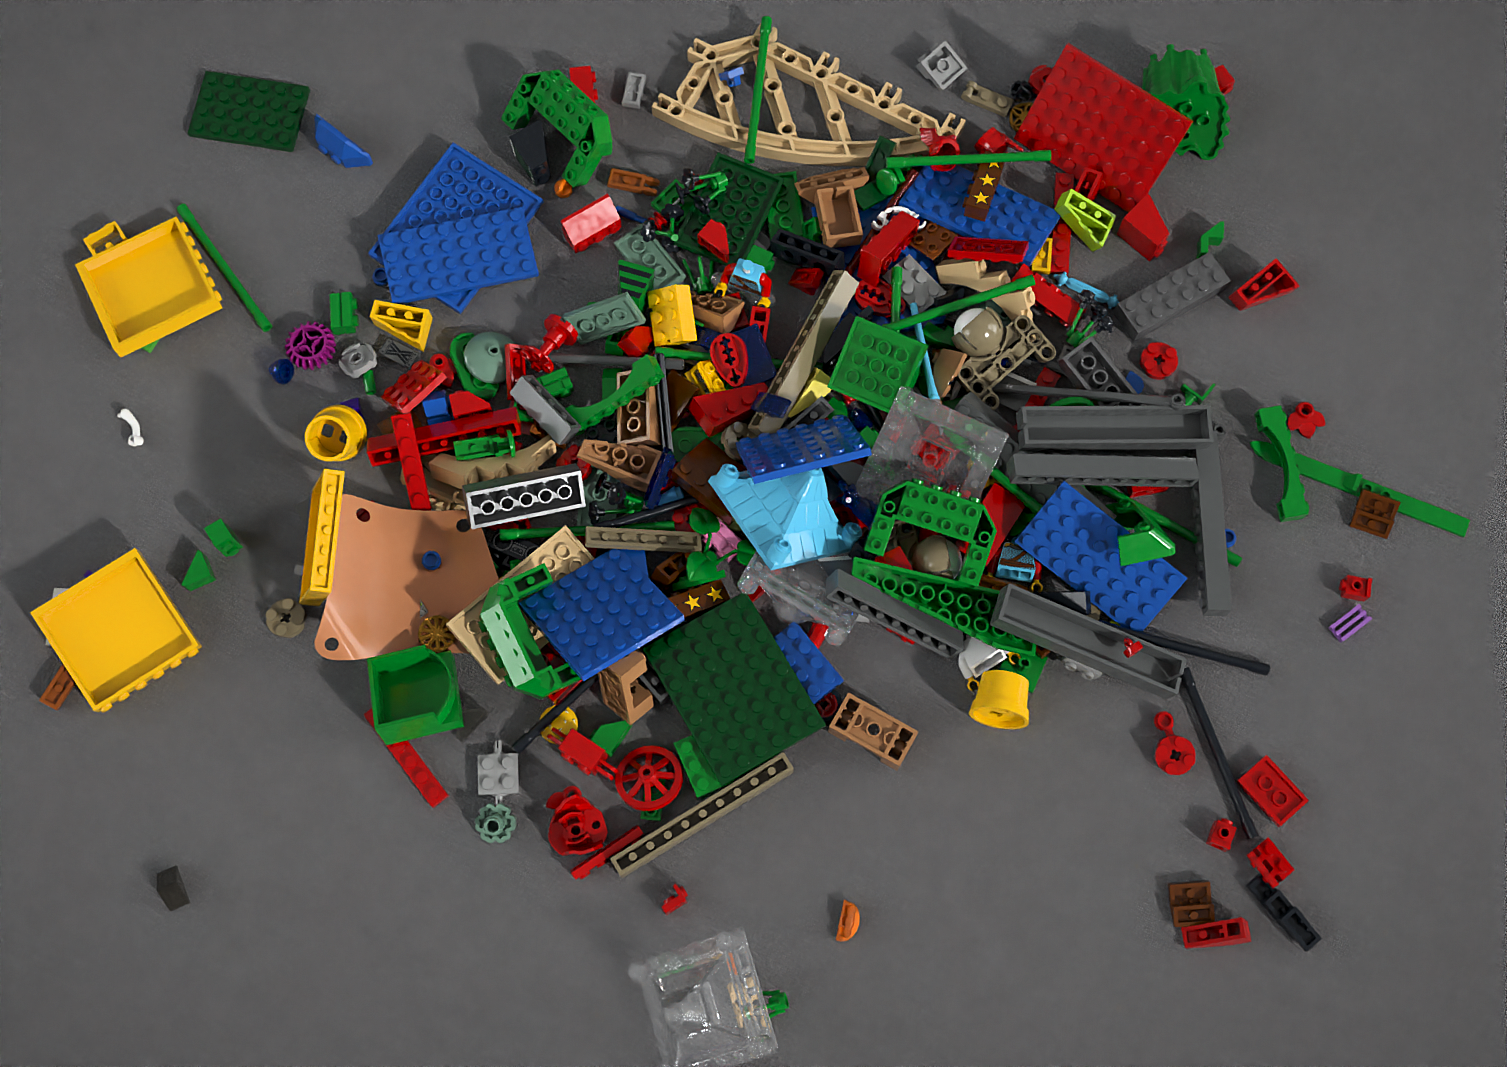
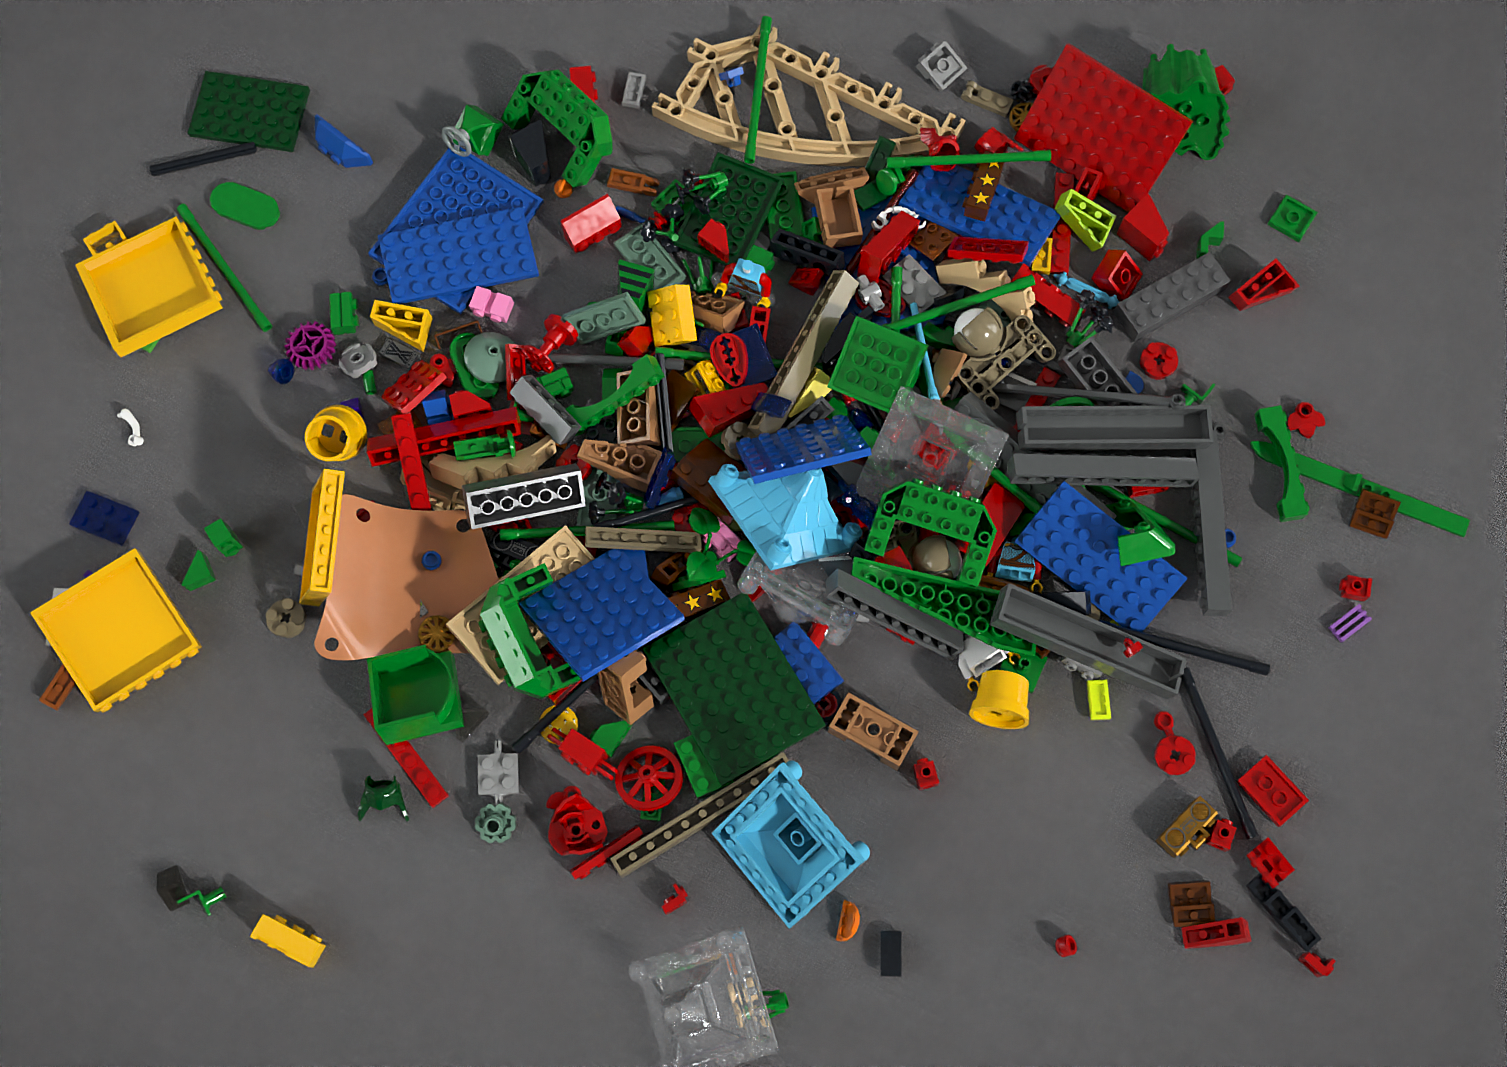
none -> clear blue plate [69,491,140,546]
none -> black axle [150,142,257,176]
none -> green bracket [176,886,226,916]
none -> green tile [210,182,280,230]
none -> yellow wedge [250,914,326,968]
none -> dark green helmet [357,776,409,822]
none -> reddish brown piece [434,320,483,349]
none -> green piece [442,105,504,157]
none -> bright pink brick [469,286,514,323]
none -> medium azure piece [712,761,870,929]
none -> light grey axle [856,275,885,312]
none -> black slope [881,931,902,977]
none -> red brick [913,758,940,790]
none -> red tile [1055,934,1077,957]
none -> neon yellow plate [1086,679,1111,720]
none -> red slope [1091,250,1143,301]
none -> pearl gold piece [1155,796,1218,858]
none -> green tile [1267,194,1318,243]
none -> red bracket [1298,952,1336,977]

